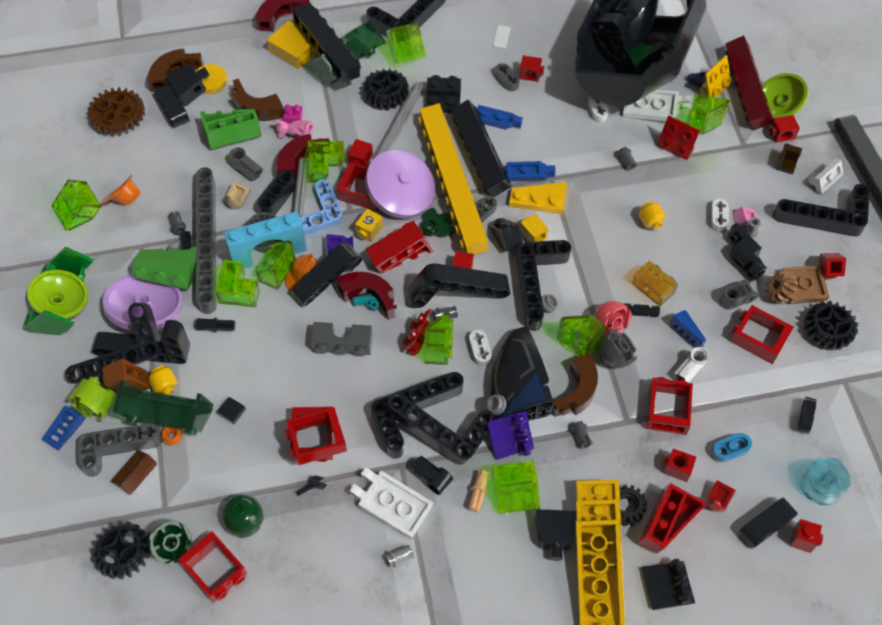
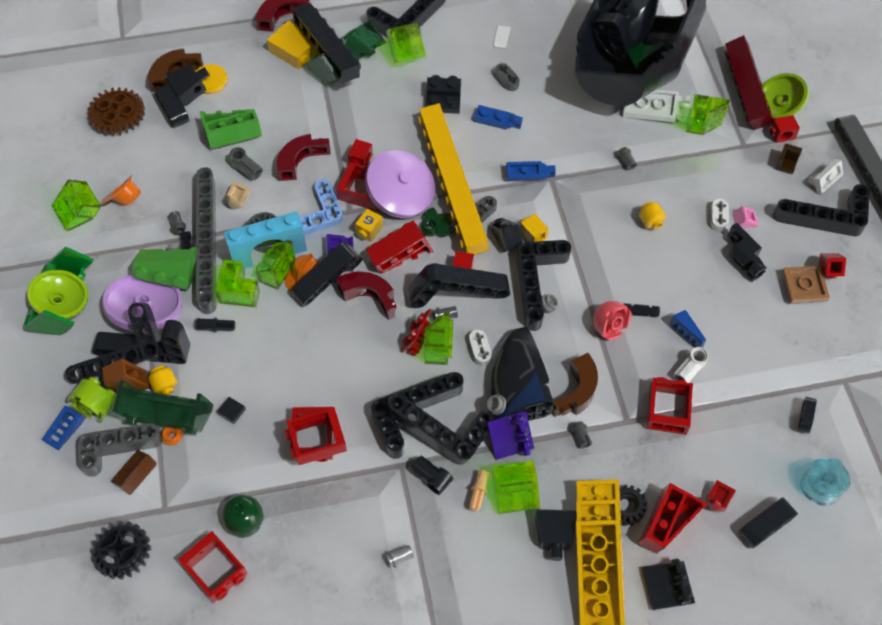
dark green cylinder [146,520,192,564] -> none
reddish brown arch [231,78,284,121] -> none
black beam [258,170,296,215] -> none
bright pink animal [274,119,314,138] -> none
dark pink tile [283,104,303,123] -> none
light grey axle [293,158,308,217] -> none
black hand [297,475,327,496] -> none
clear neon green brick [305,141,345,183] -> none
dark grey arch [311,322,373,356] -> none
white tile [349,467,434,540] -> none
teal arm [353,294,380,310] -> none
black gear [363,68,409,110] -> none
light grey axle [375,82,424,157] -> none
black brick [451,99,512,197] -> none
yellow wing [509,182,567,215] -> none
red brick [519,55,545,82] -> none
clear neon green slope [557,315,606,356] -> none
white beam [588,95,609,123] -> none
dark grey cylinder [599,328,637,368] -> none
clear yellow brick [632,260,678,307] -> none
red hinge [656,115,700,160] -> none
red brick [662,448,697,482] -> none
dark blue tile [686,72,707,88] -> none
yellow hinge [700,55,731,102] -> none
dark azure plate [712,433,752,462] -> none
dark grey piece [719,279,759,310] -> none
red window [731,305,794,365] -> none
light grey pin [744,217,761,238] -> none
medium nougat gear [764,271,799,303] -> none
red brick [790,519,823,553] -> none
black gear [804,300,858,351] -> none

